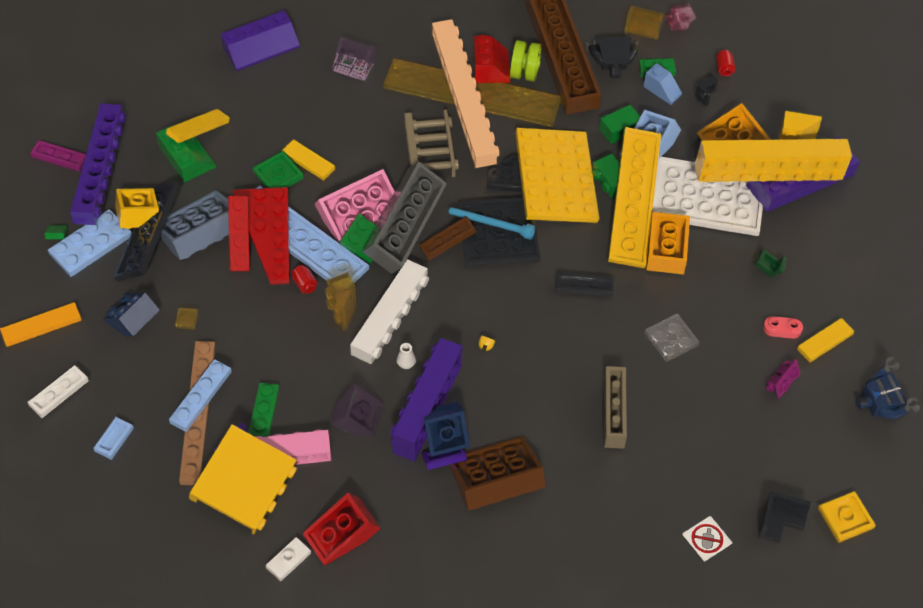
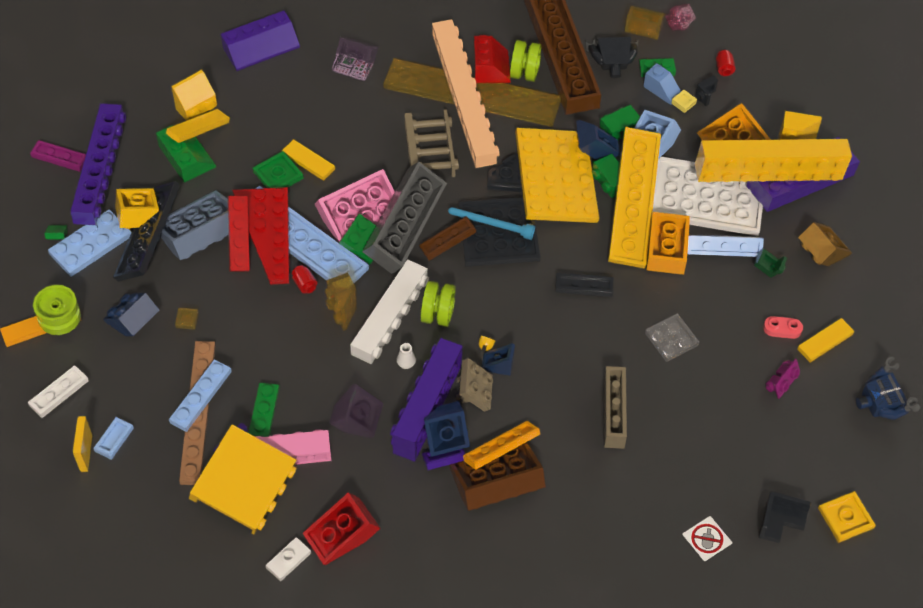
none -> lime wheel [33,285,81,335]
none -> yellow tile [73,416,93,472]
none -> yellow slope [171,70,217,121]
none -> lime wheel [421,281,455,327]
none -> dark tan plate [456,358,493,412]
none -> light orange tile [463,421,540,470]
none -> dark blue slope [481,343,515,376]
none -> dark blue slope [576,120,620,160]
none -> light yellow plate [671,90,697,113]
none -> light blue plate [687,235,764,257]
none -> pearl gold slope [798,222,852,266]

